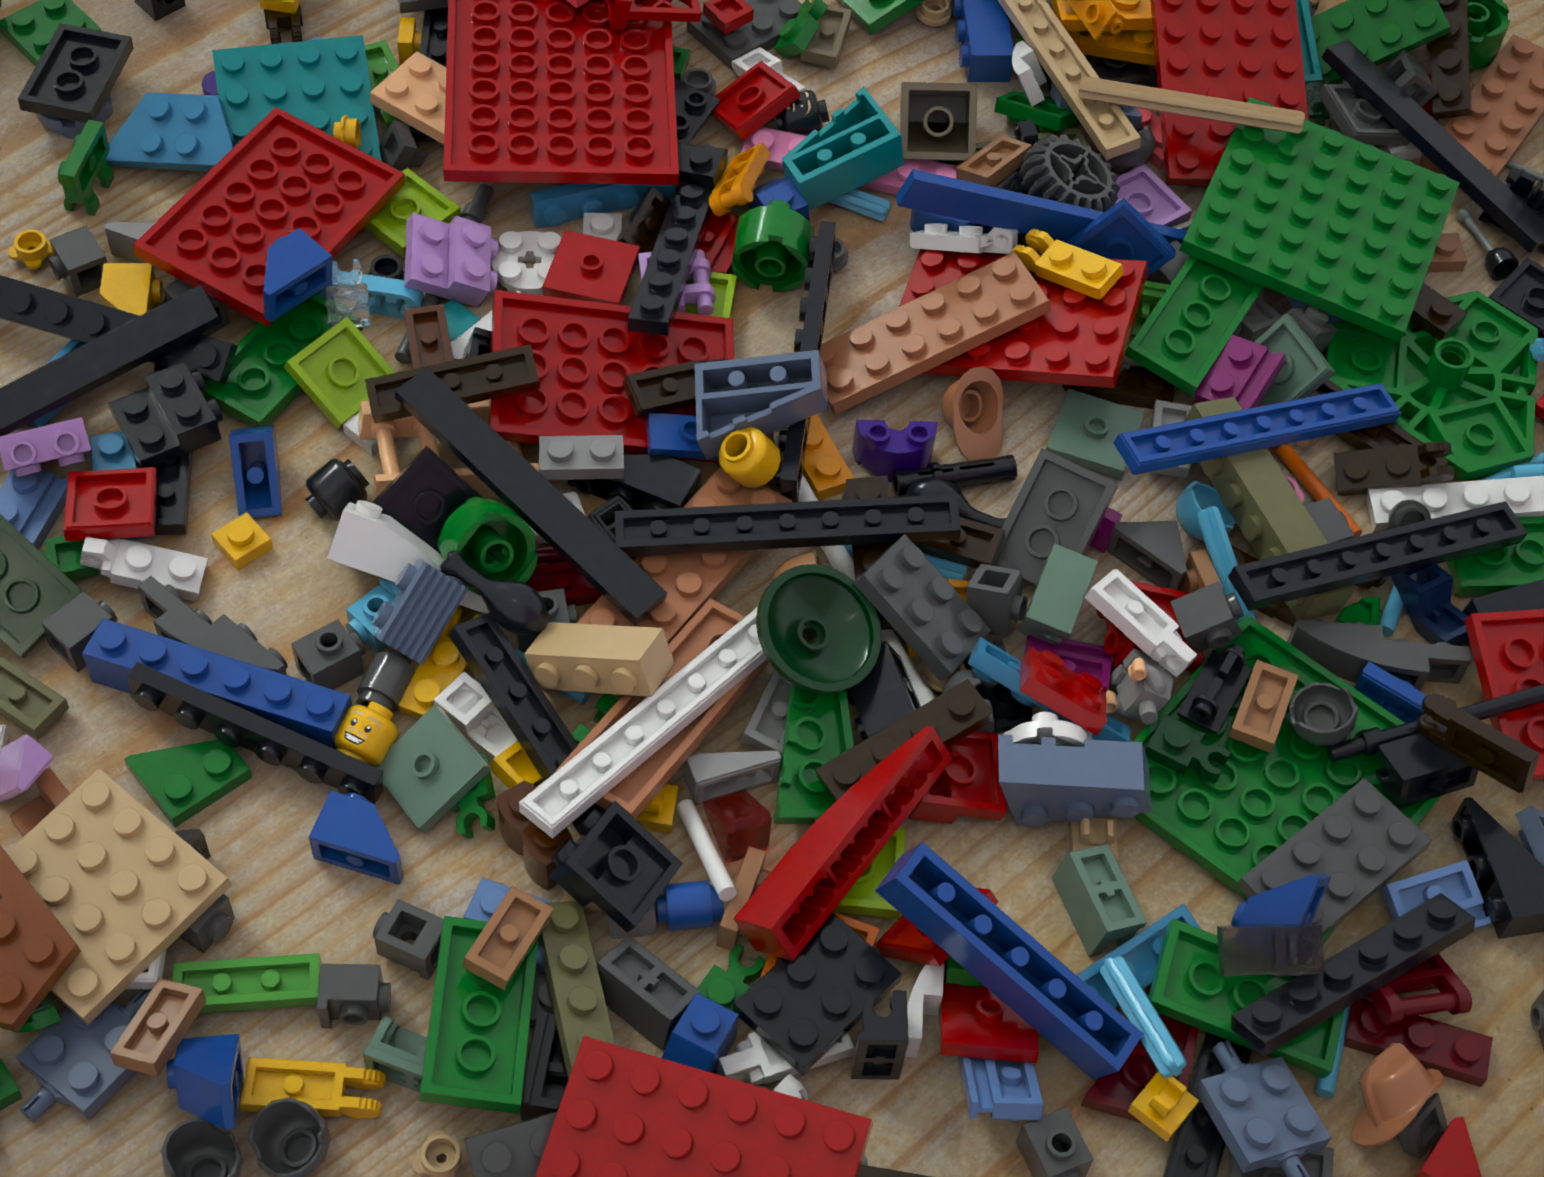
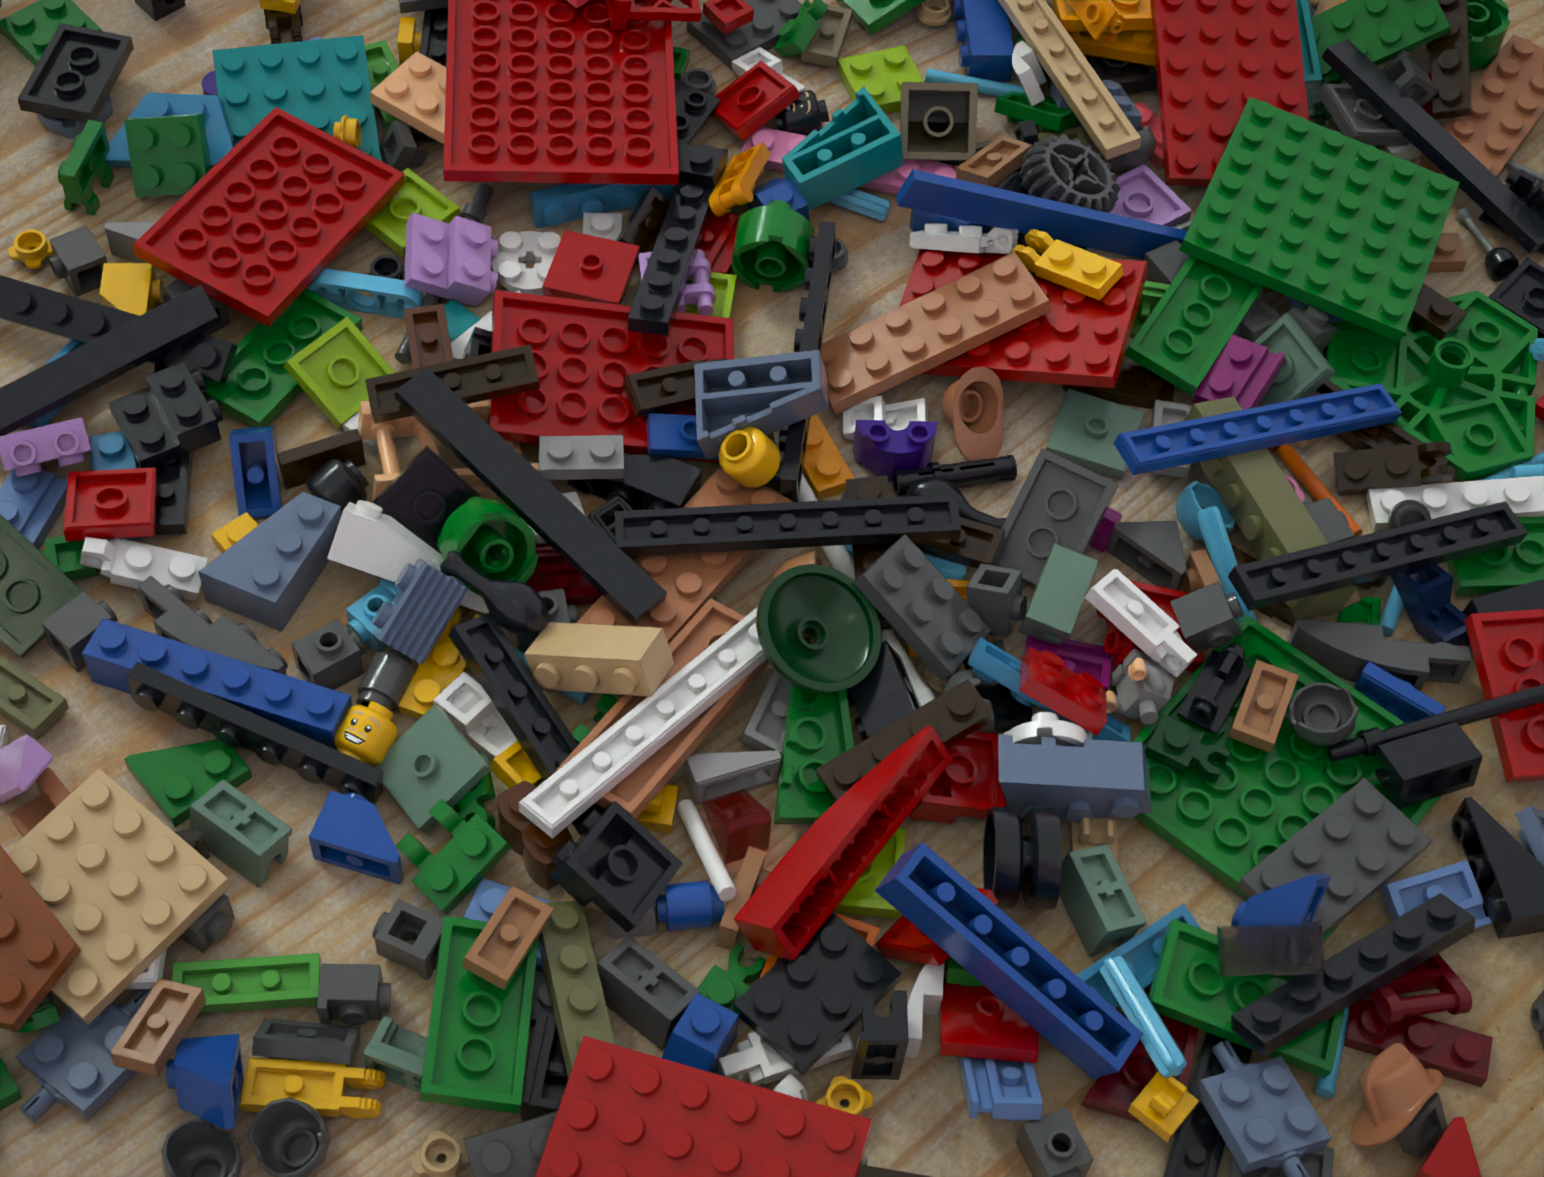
blue slope [263,228,332,322] -> none
clear plate [326,259,371,329] -> none
blue plate [1065,198,1176,277] -> none
tan axle [1078,76,1305,134] -> none
dark brown hinge [1417,693,1540,793] -> none
none -> green plate [124,113,211,197]
none -> sand green hinge [190,779,292,887]
none -> sand blue wedge [199,492,342,632]
none -> dark grey plate [252,1018,361,1064]
none -> dark brown tile [277,429,366,490]
none -> green plate [396,799,512,915]
none -> yellow plate [816,1076,873,1116]
none -> lime plate [837,45,924,114]
none -> white slope [843,395,929,440]
none -> medium azure bar [925,68,1024,97]
none -> black wheel [983,806,1062,910]

